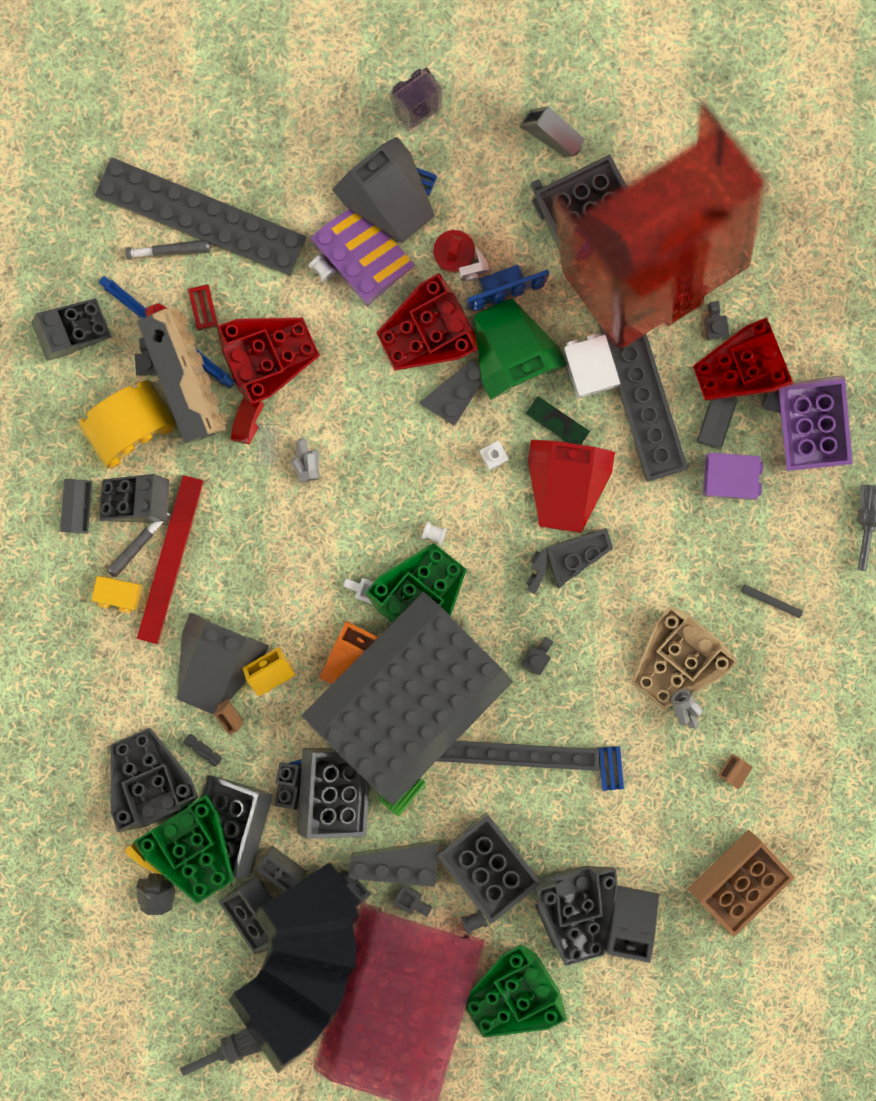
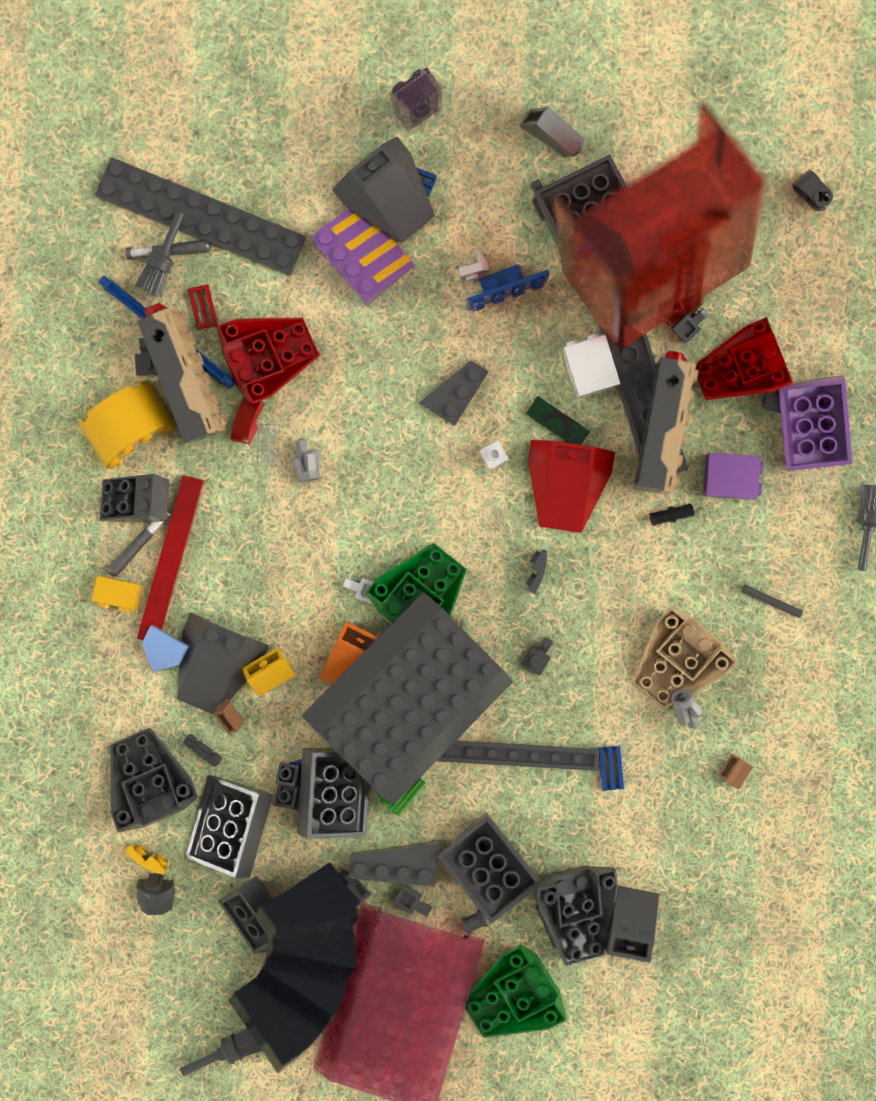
dark grey slope [31,298,111,361] -> none
dark grey piece [60,479,92,534] -> none
green wedge [134,795,234,904] -> none
dark grey hinge [255,846,307,891] -> none
white bush [308,254,337,283] -> none
red wedge [376,273,478,371] -> none
white bush [421,521,447,546] -> none
red tile [433,230,475,273] -> none
green wedge [474,298,567,400] -> none
dark grey wing [545,528,613,588] -> none
medium nougat slope [688,829,795,937] -> none
dark grey piece [697,397,738,450] -> none
dark grey plate [704,301,730,340] -> none
none -> dark grey piece [135,211,184,297]
none -> light blue slope [142,625,189,672]
none -> dark grey piece [633,351,698,495]
none -> black pin [649,503,694,526]
none -> dark grey plate [671,307,709,344]
none -> dark grey piece [792,170,833,211]

